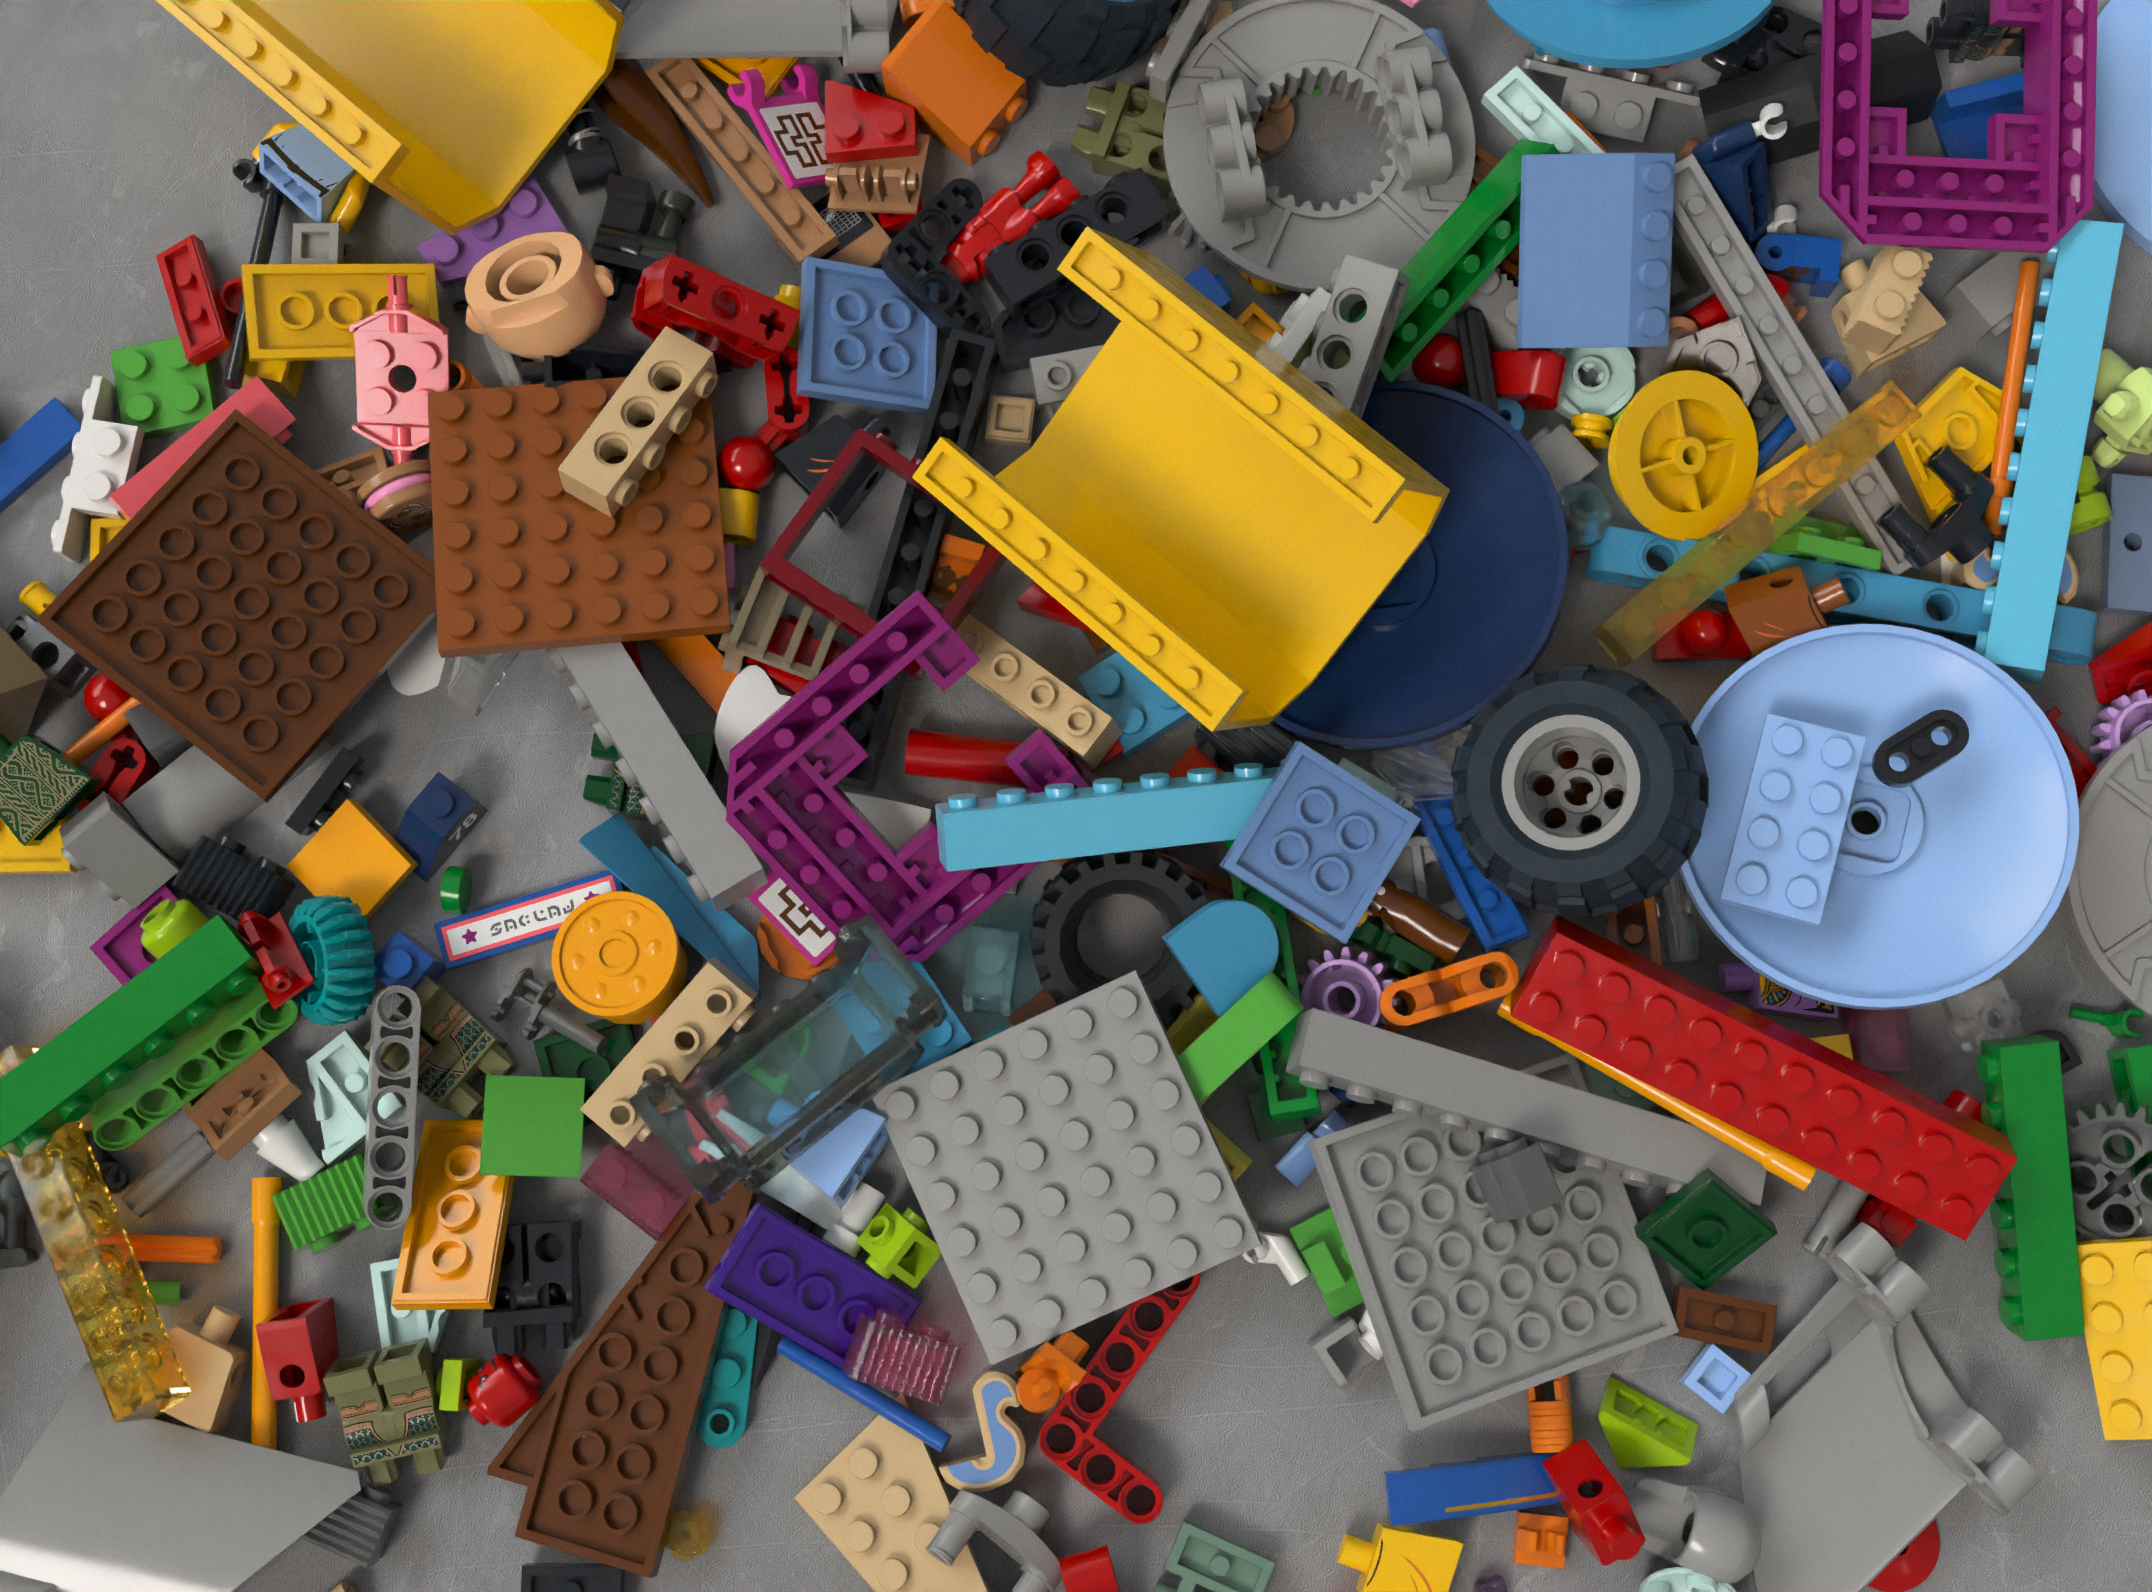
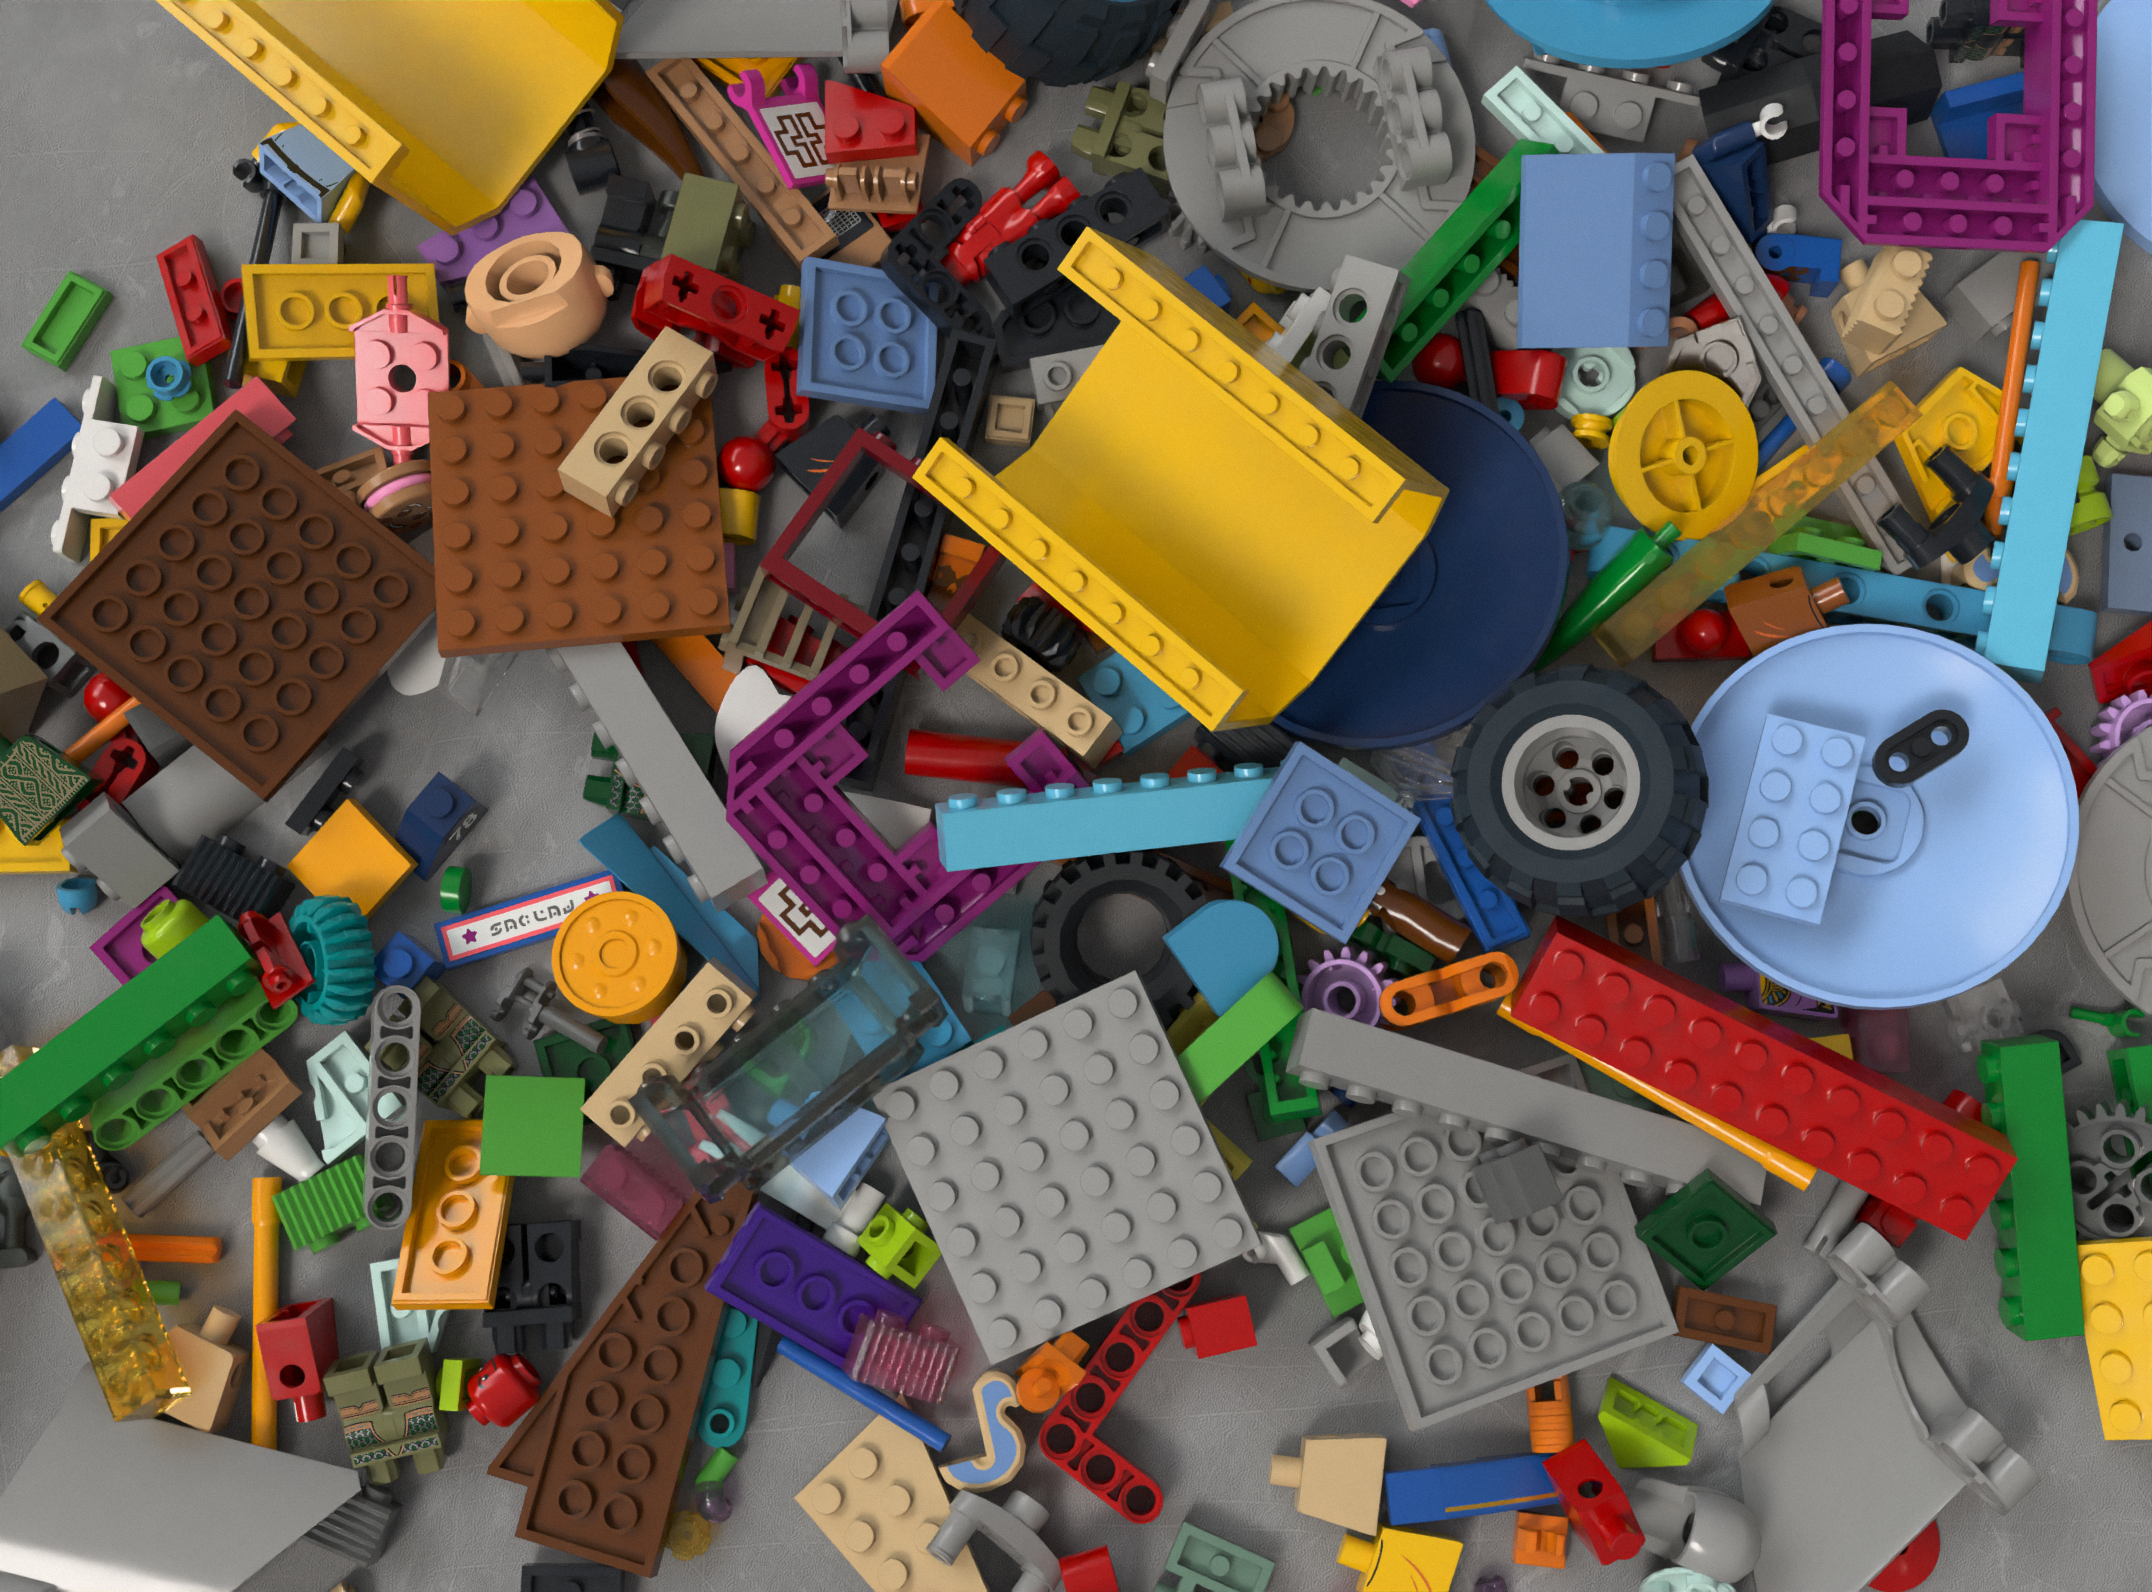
none -> bright green tile [21,270,114,372]
none -> dark azure hinge [56,877,98,915]
none -> dark azure plate [146,356,192,401]
none -> olive brick [661,172,755,284]
none -> arm [694,1447,739,1524]
none -> black gear [1001,596,1083,672]
none -> red piece [1177,1291,1257,1359]
none -> tan torso [1268,1433,1387,1536]
none -> green piece [1529,520,1683,674]

